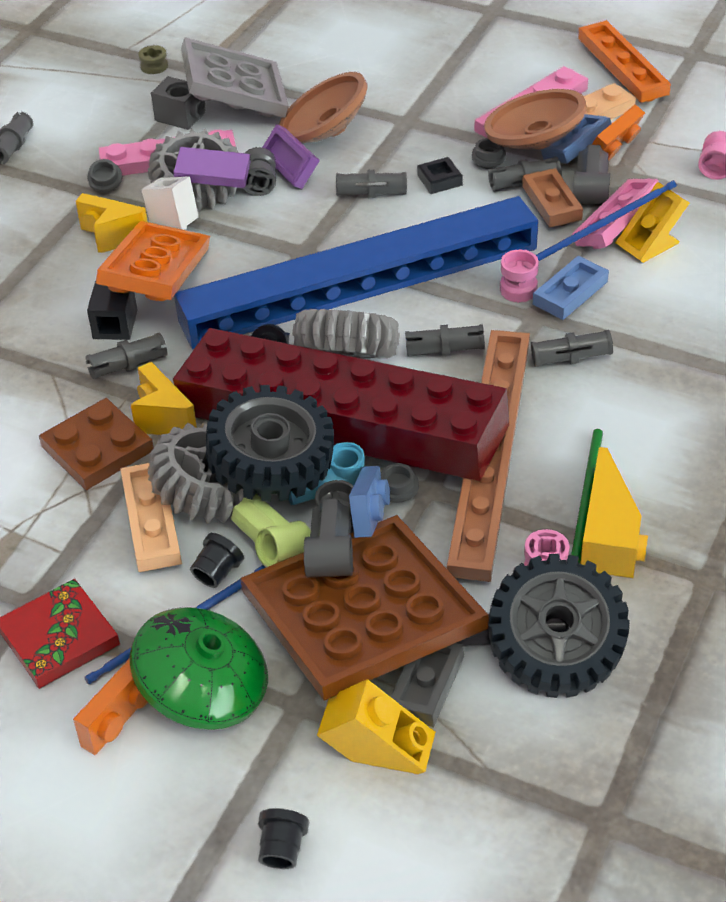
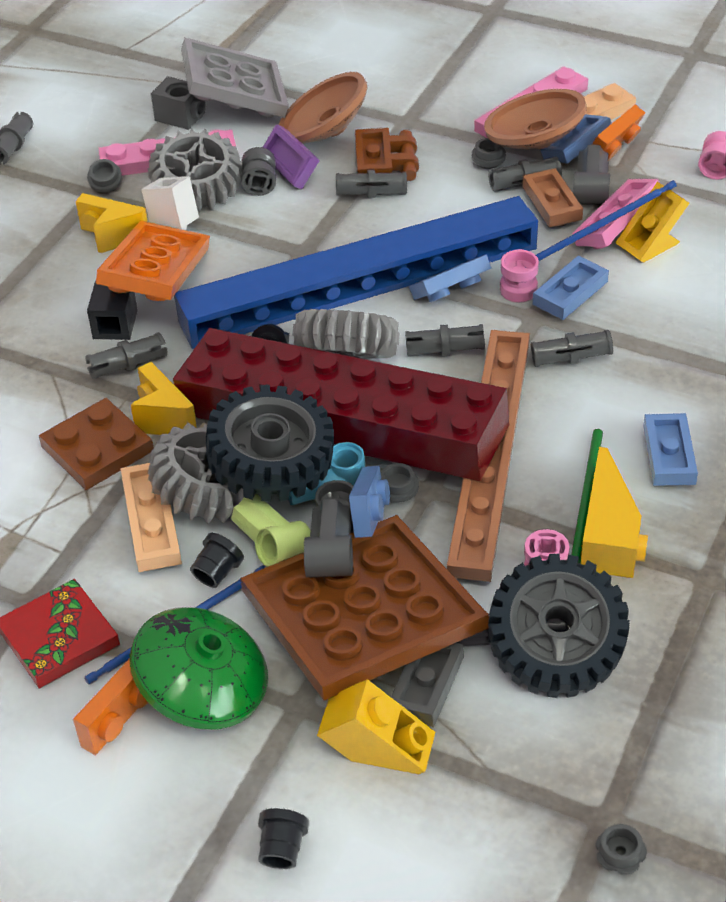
olive bush [138,45,168,74] -> none
medium lavender tile [174,147,250,188] -> none
black tile [417,157,463,194] -> none
orange plate [578,20,671,103] -> none
none -> dark orange plate [355,128,419,181]
none -> medium blue plate [409,255,492,302]
none -> dark grey plate [596,824,647,875]
none -> medium blue plate [643,413,698,486]

